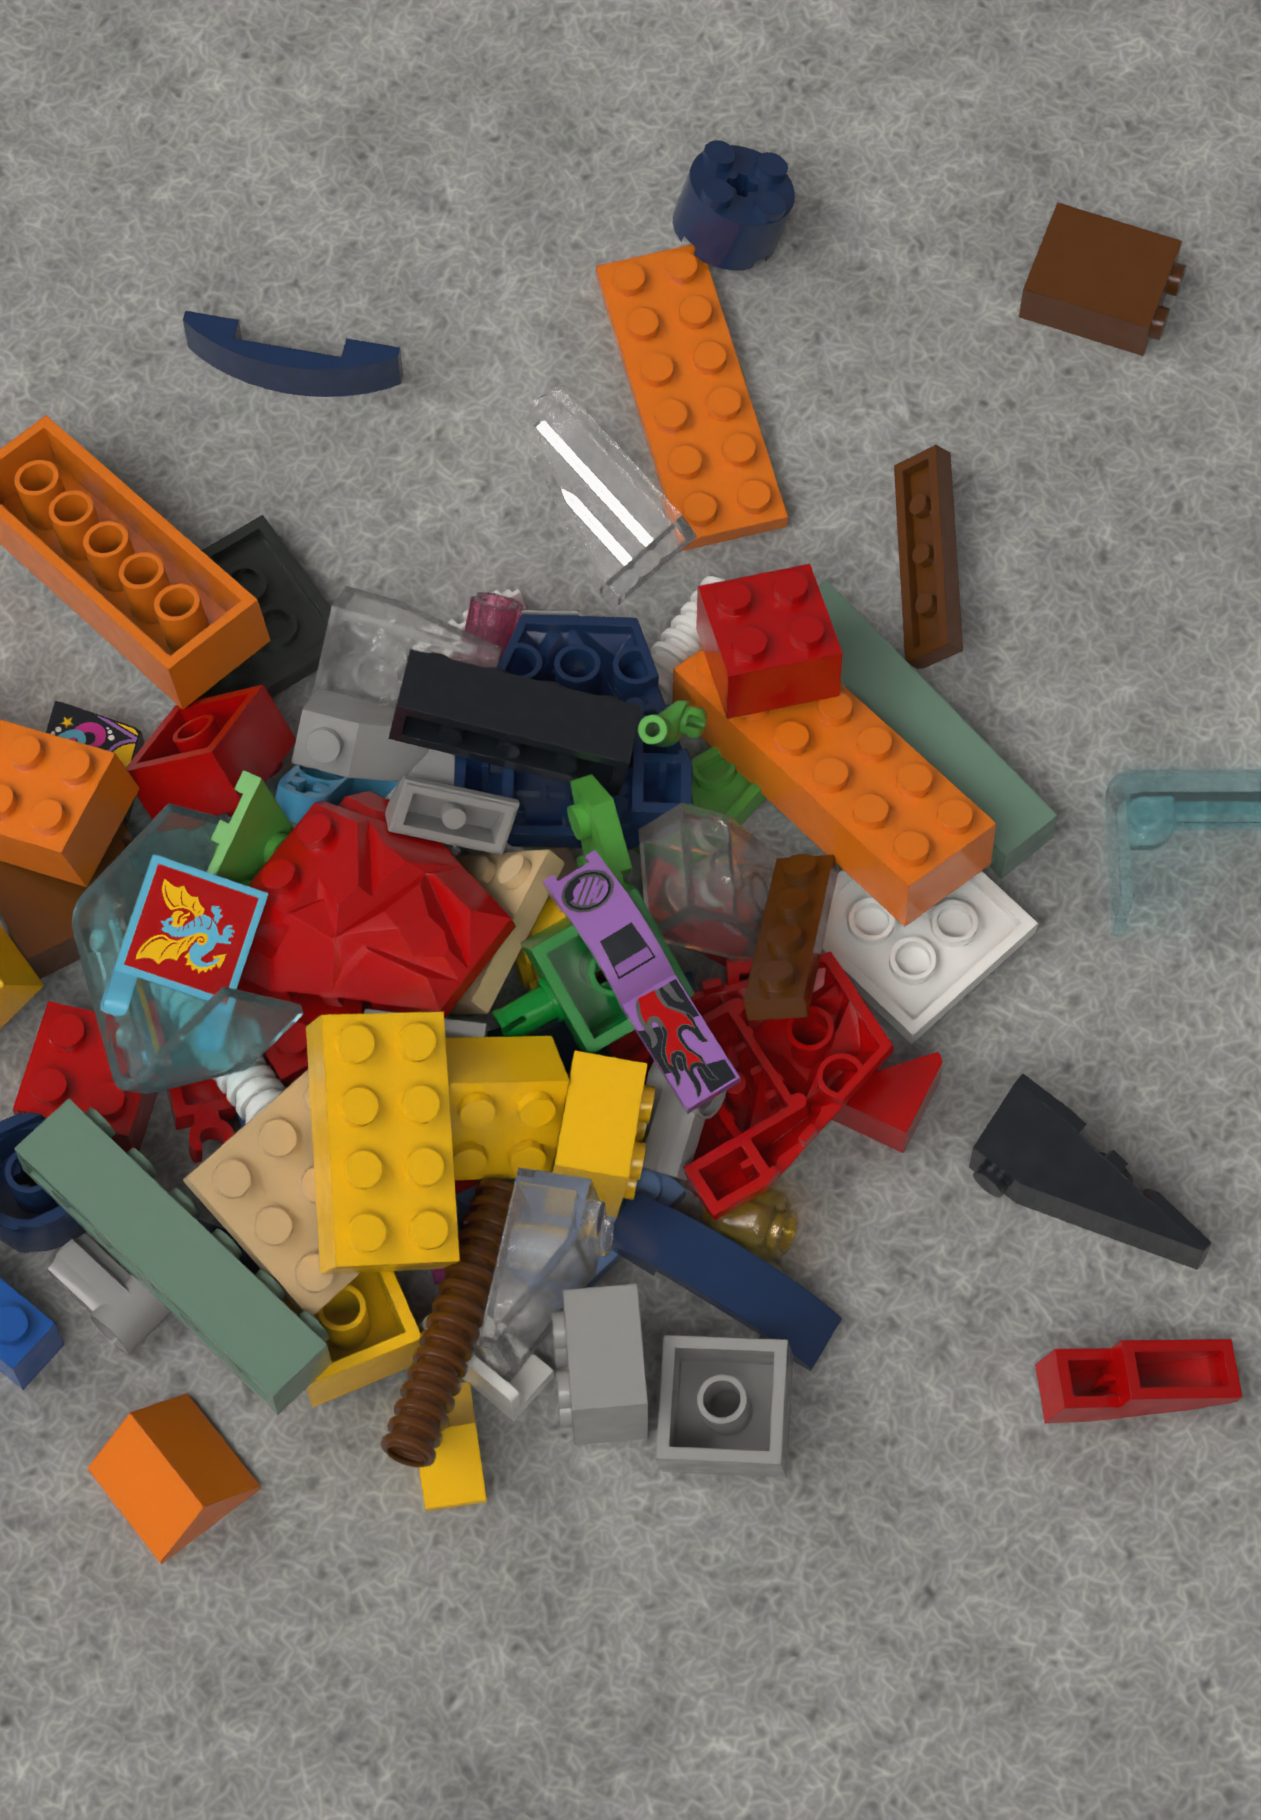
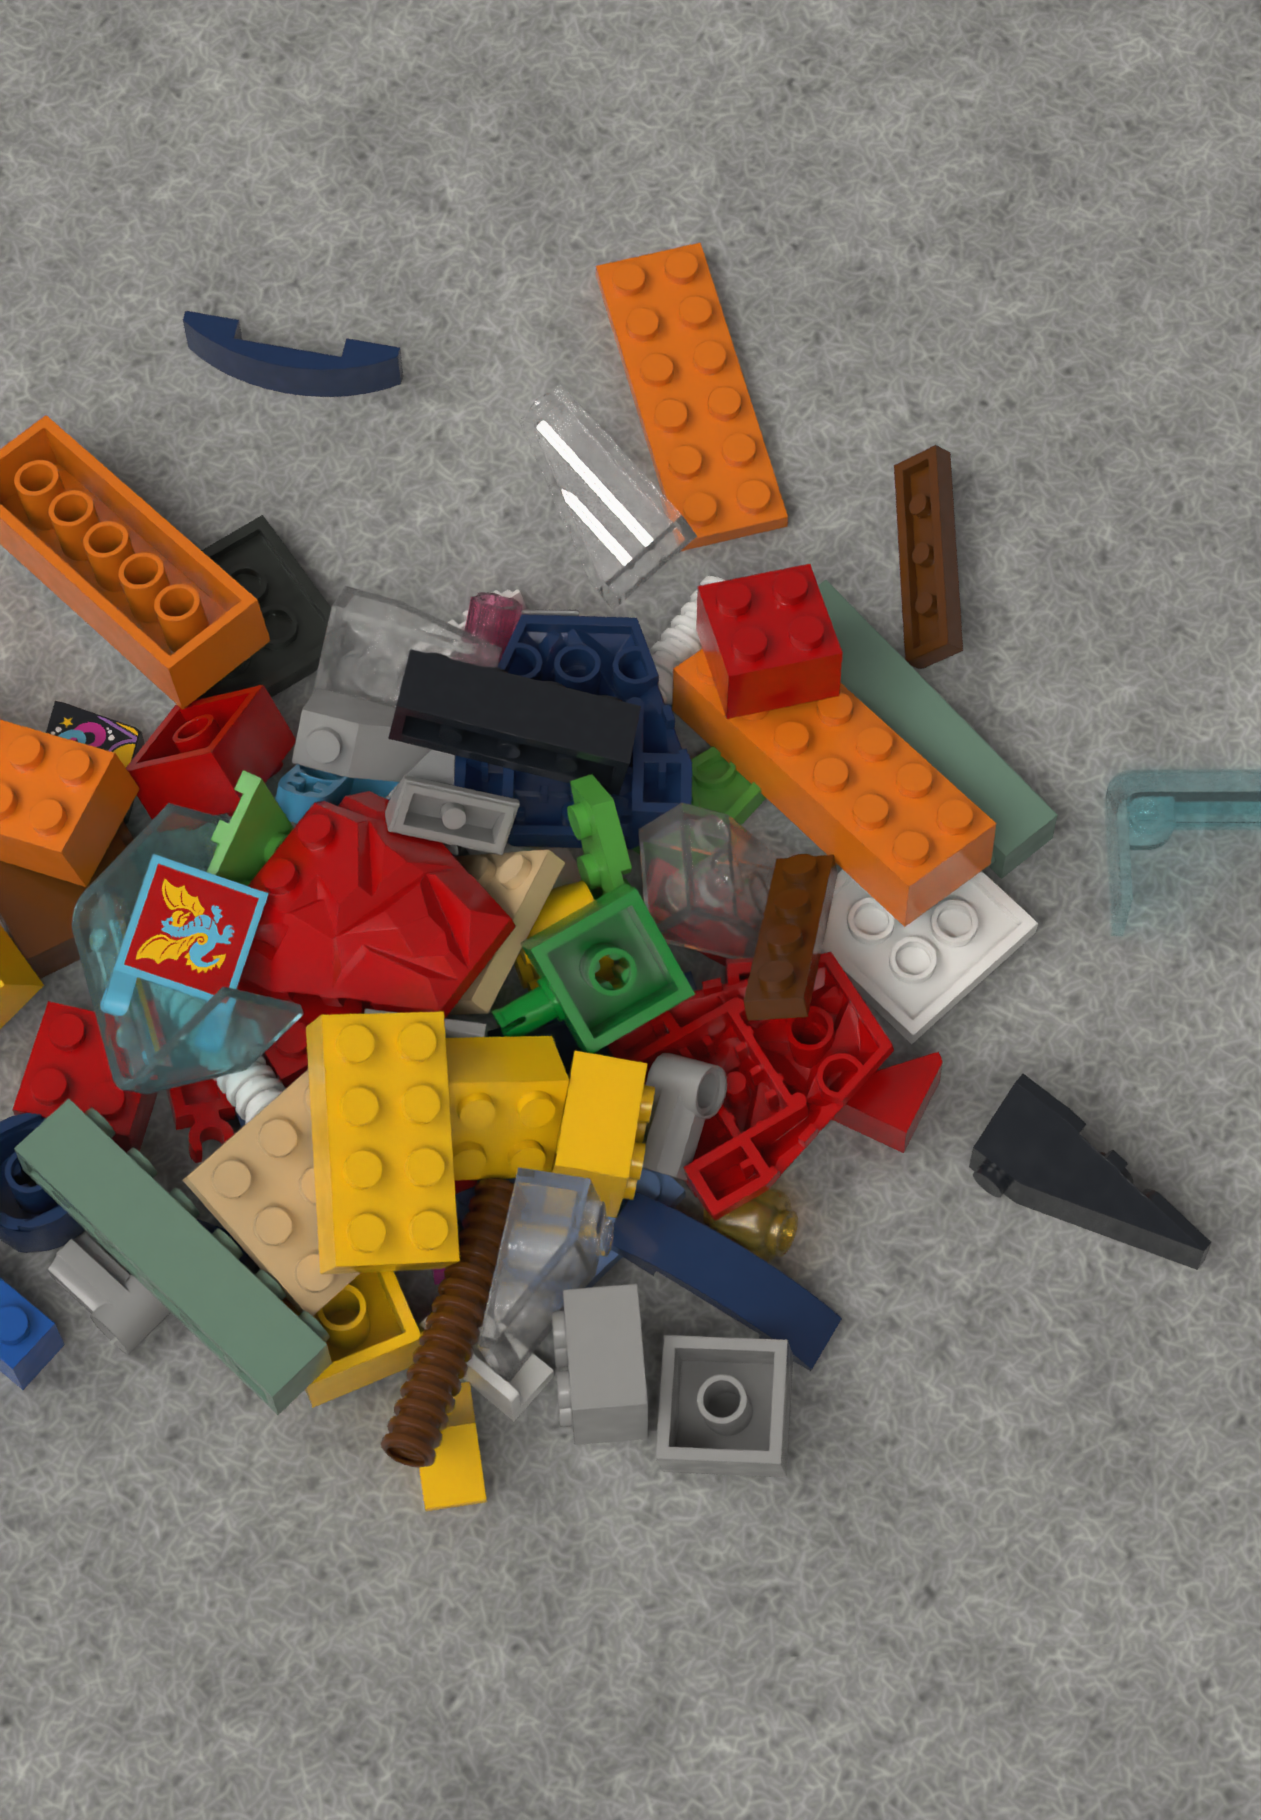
orange slope [87,1393,261,1564] -> none
piece [543,850,740,1114] -> none
bright green arm [638,700,708,747] -> none
dark blue brick [672,140,795,271] -> none
reddish brown brick [1019,202,1187,356] -> none
red slope [1035,1339,1243,1424] -> none

